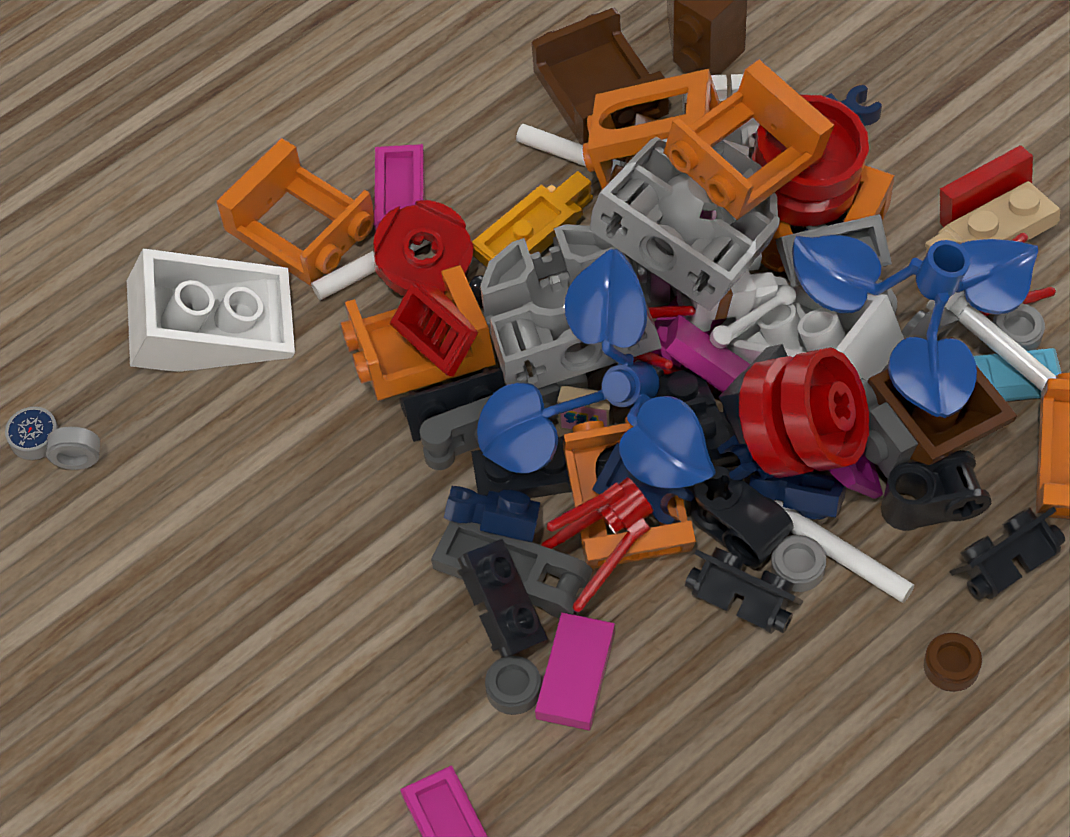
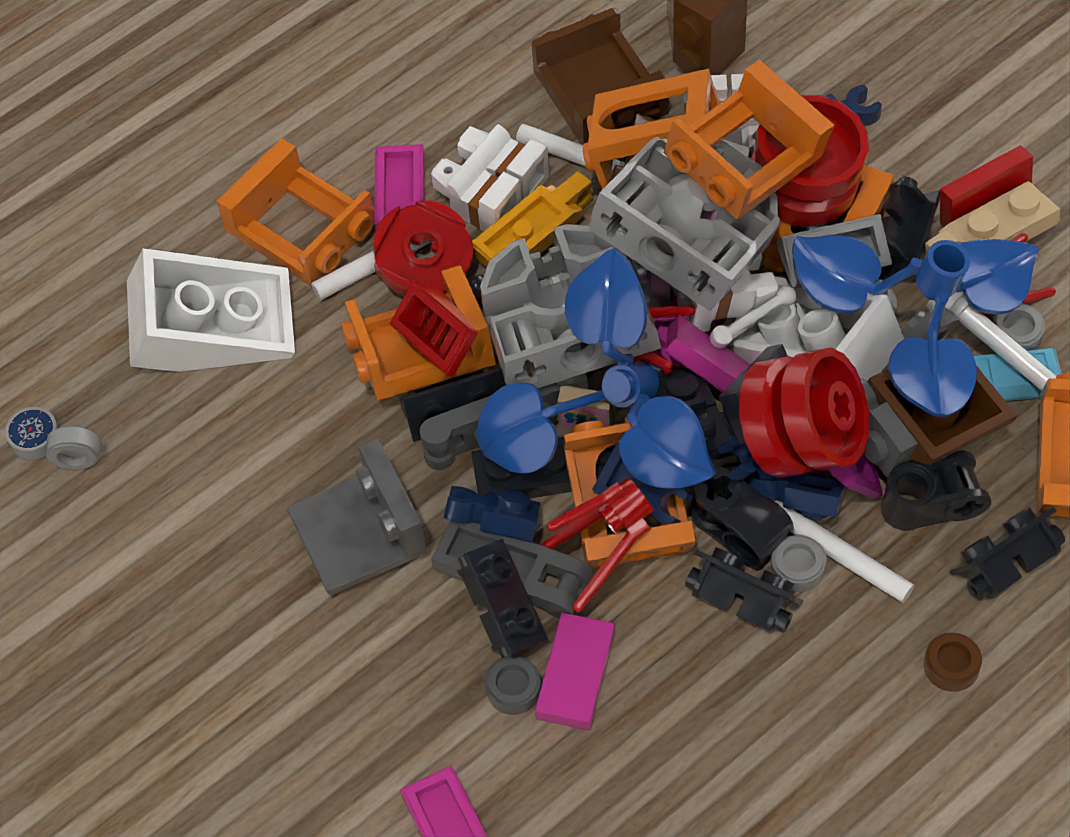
none -> flat silver bracket [288,439,427,595]
none -> white hips [431,124,549,231]
none -> black hinge [879,176,940,279]

